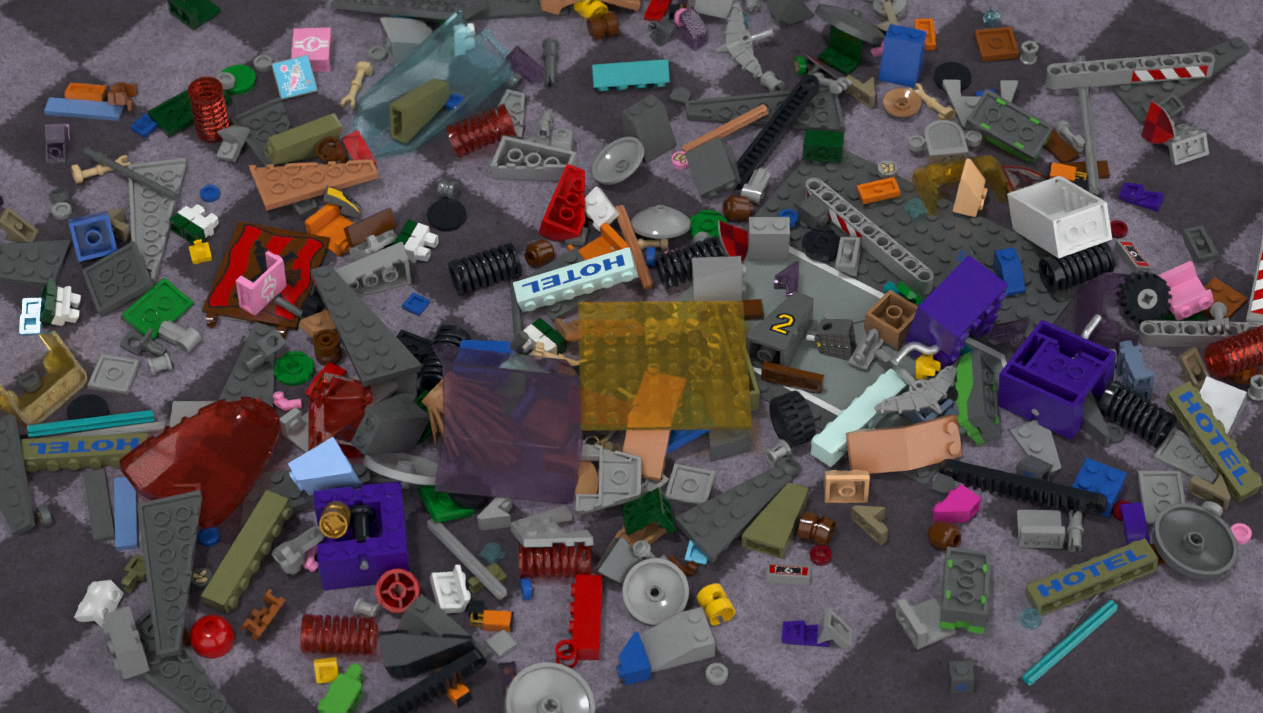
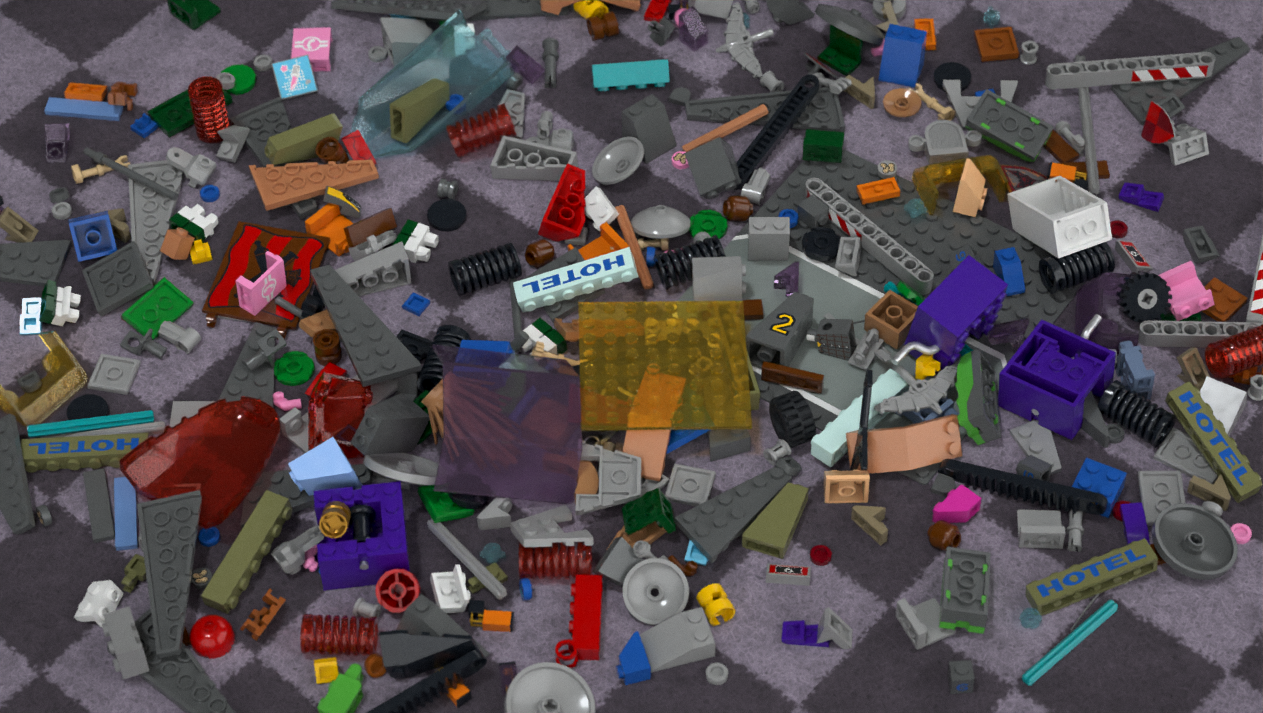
light grey bush [147,353,173,376] -> none
tan piece [341,61,373,109] -> none
light grey tile [486,629,517,659] -> none
shield [718,220,748,263] -> none
green tile [793,56,807,76] -> none
reddish brown wheel [797,511,836,546] -> none
light grey hinge [1208,302,1230,334] -> none
none -> nougat brick [160,228,195,260]
none -> light grey piece [166,147,216,189]
none -> dark orange tile [364,654,386,678]
none -> black piece [850,369,873,471]

